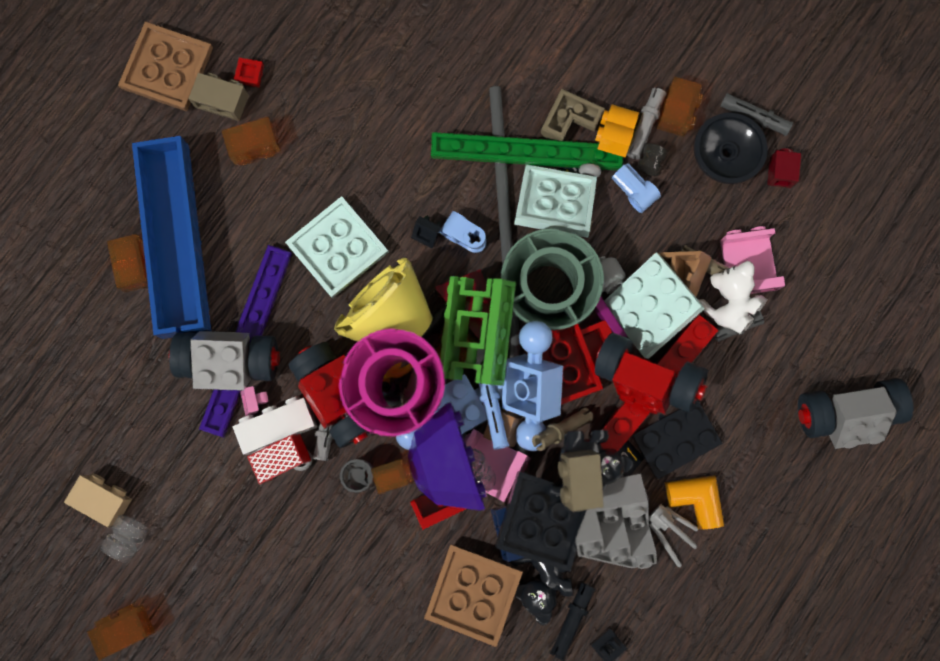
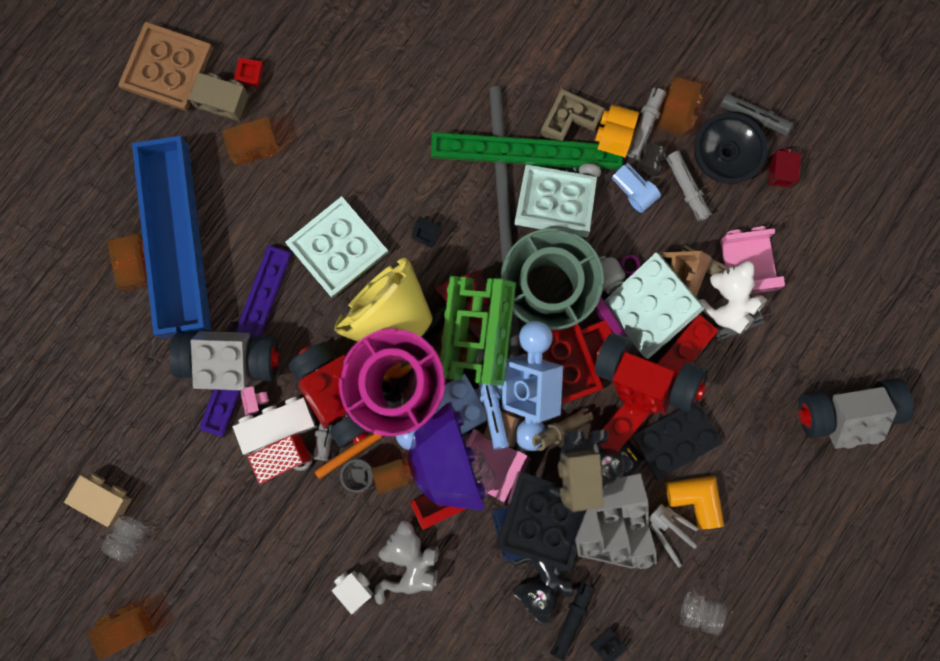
medium nougat plate [424,544,523,647] -> none
light blue piece [440,211,486,253] -> none
none -> orange bar [314,433,382,479]
none -> white brick [331,571,374,614]
none -> light grey animal [374,520,439,605]
none -> magenta piece [619,254,642,277]
none -> light grey pin [666,151,712,222]
none -> clear wheel [680,592,726,636]

